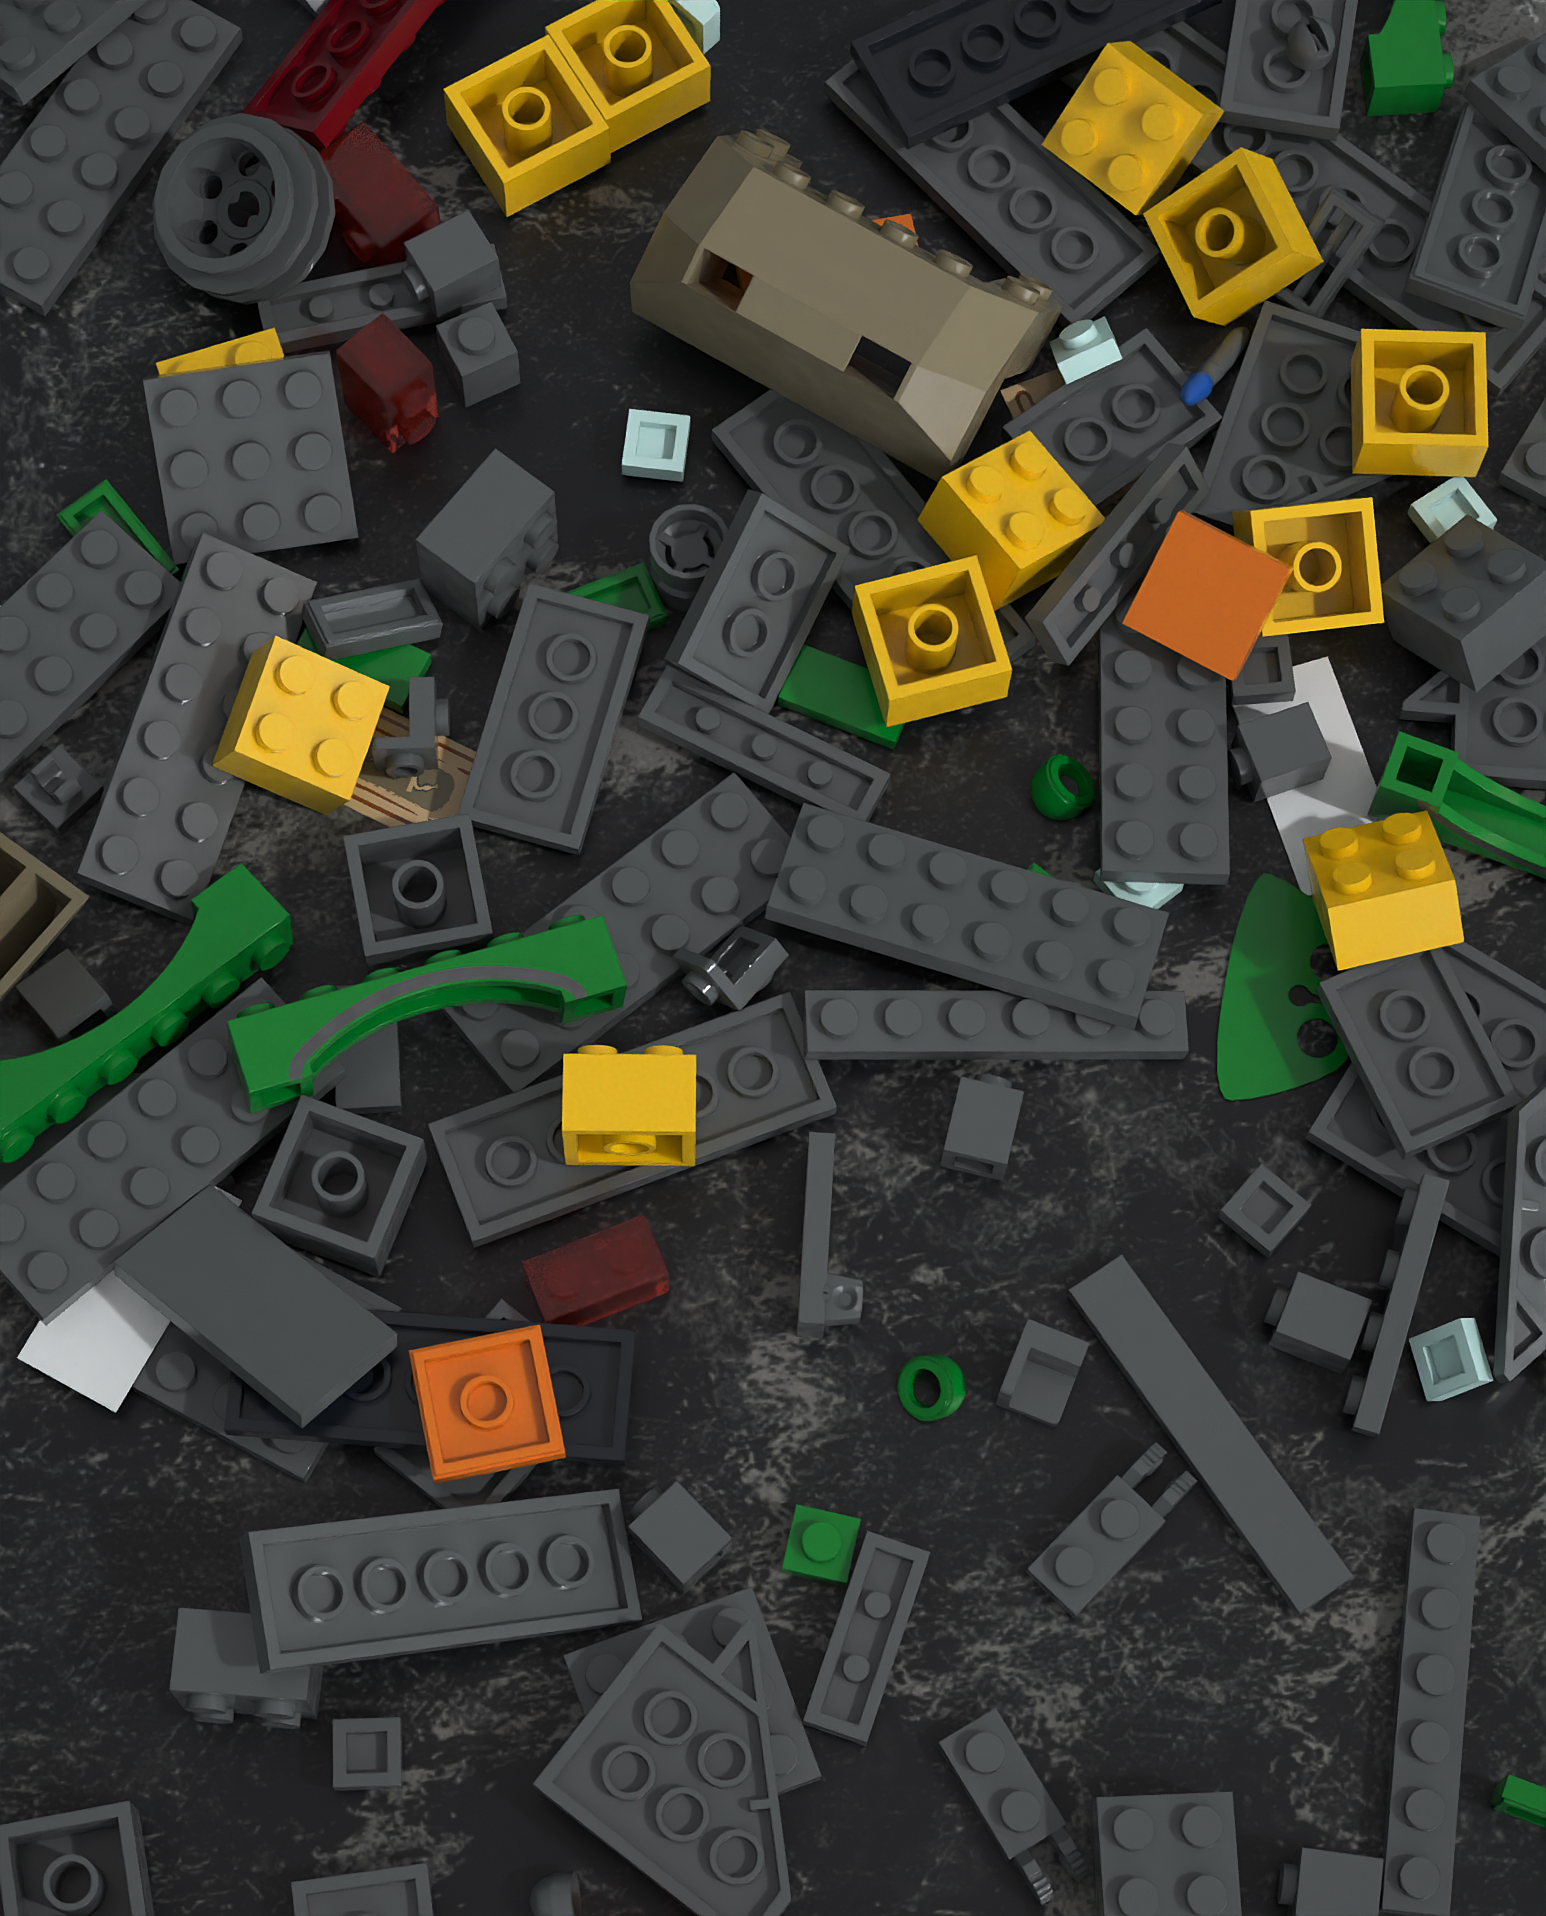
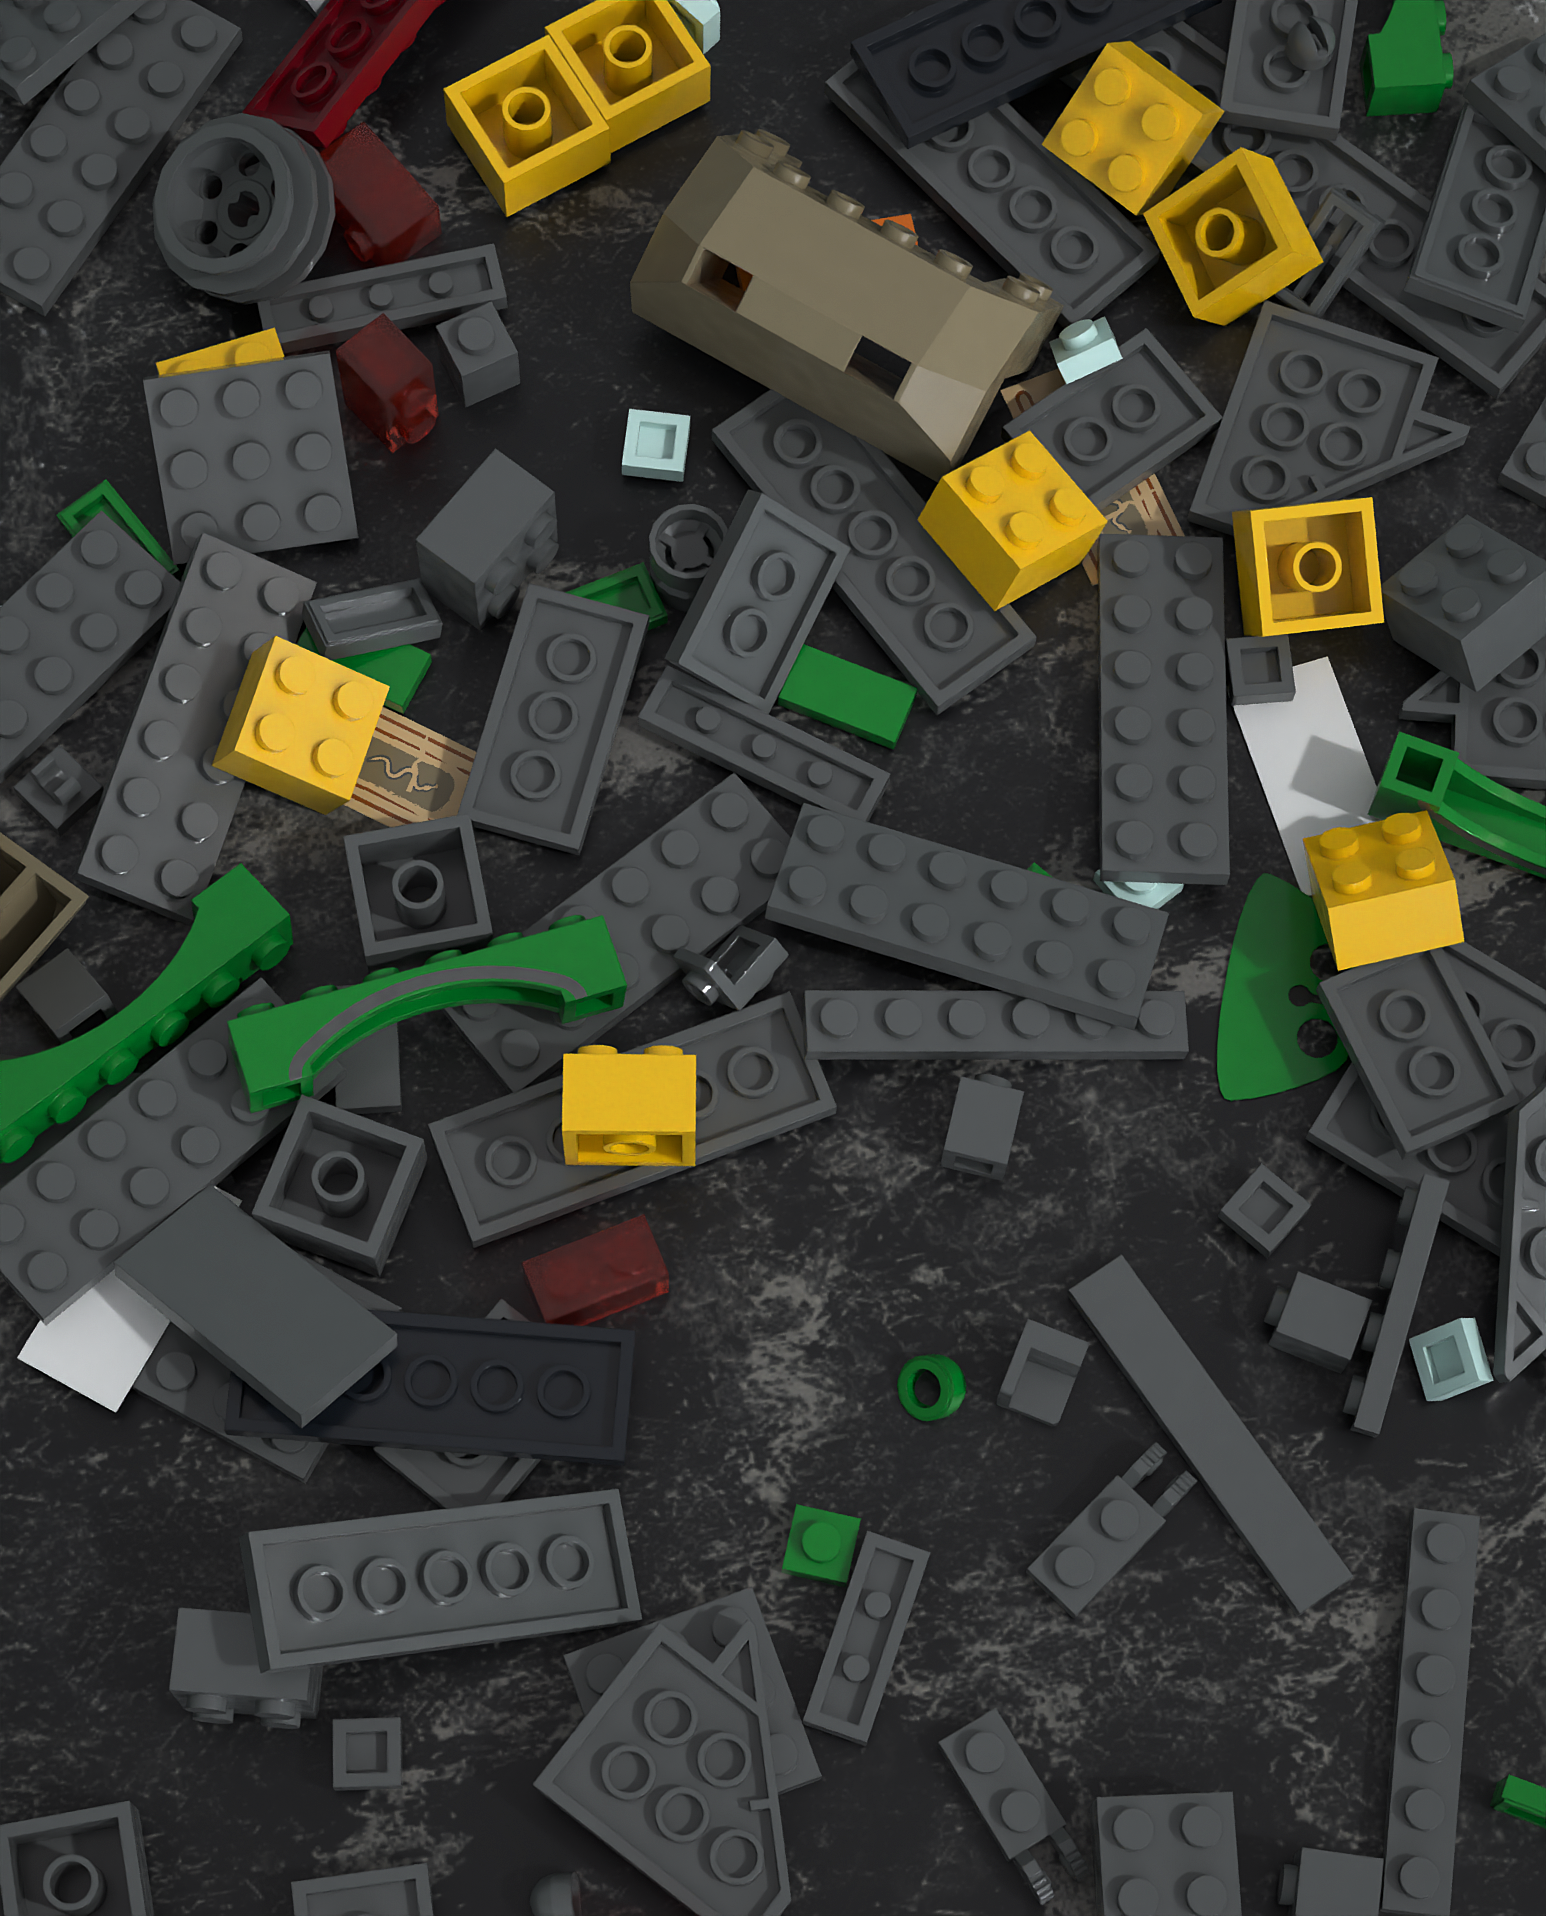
dark grey bracket [372,677,450,778] -> none
dark grey brick [401,210,501,319] -> none
orange tile [409,1324,566,1484] -> none
dark grey brick [628,1481,732,1595] -> none
dark grey hinge [796,1132,863,1339] -> none
yellow brick [852,555,1012,728] -> none
dark grey plate [1025,443,1210,666] -> none
green piece [1030,754,1095,820] -> none
orange tile [1122,510,1294,681] -> none
dark grey piece [1180,326,1252,406] -> none
dark grey brick [1227,702,1332,802] -> none
yellow brick [1351,329,1489,477] -> none
light aqua plate [1407,477,1497,544] -> none

